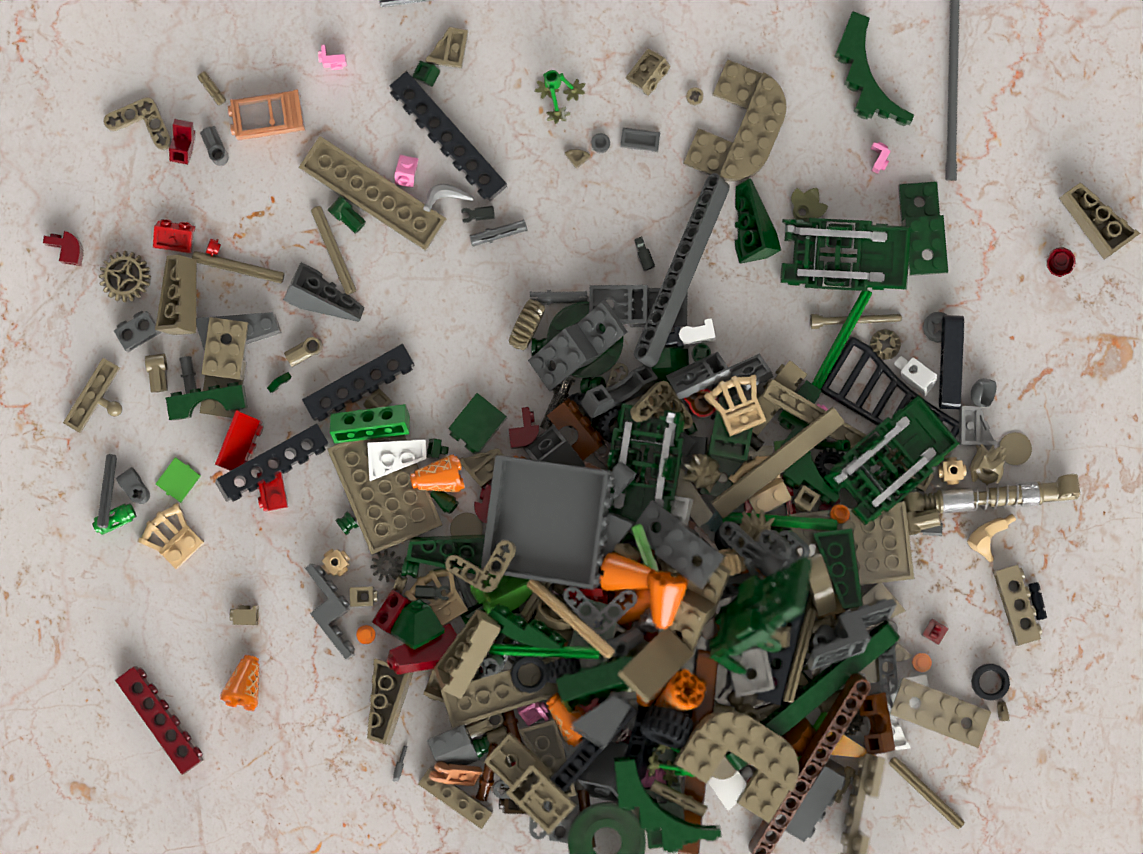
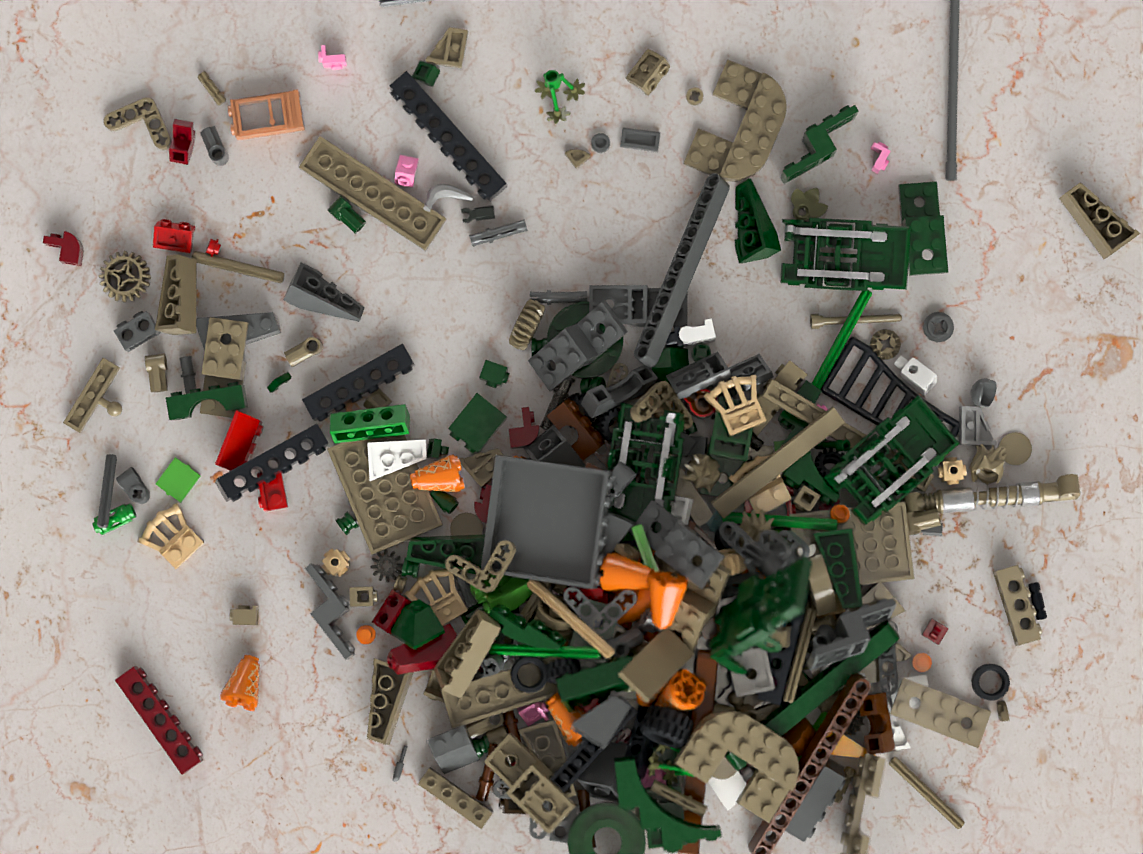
dark tan axle [311,206,356,295] -> none
pearl dark grey bar [415,585,449,600] -> none
nougat hinge [429,762,483,786] -> none
pearl dark grey bar [634,236,655,271] -> none
dark green arch [835,11,914,126] -> none
black beam [939,315,964,410] -> none
tan animal [967,514,1016,562] -> none
dark red hair [1046,247,1076,277] -> none
none -> dark green brick [479,360,510,388]
none -> dark green bracket [780,105,859,184]

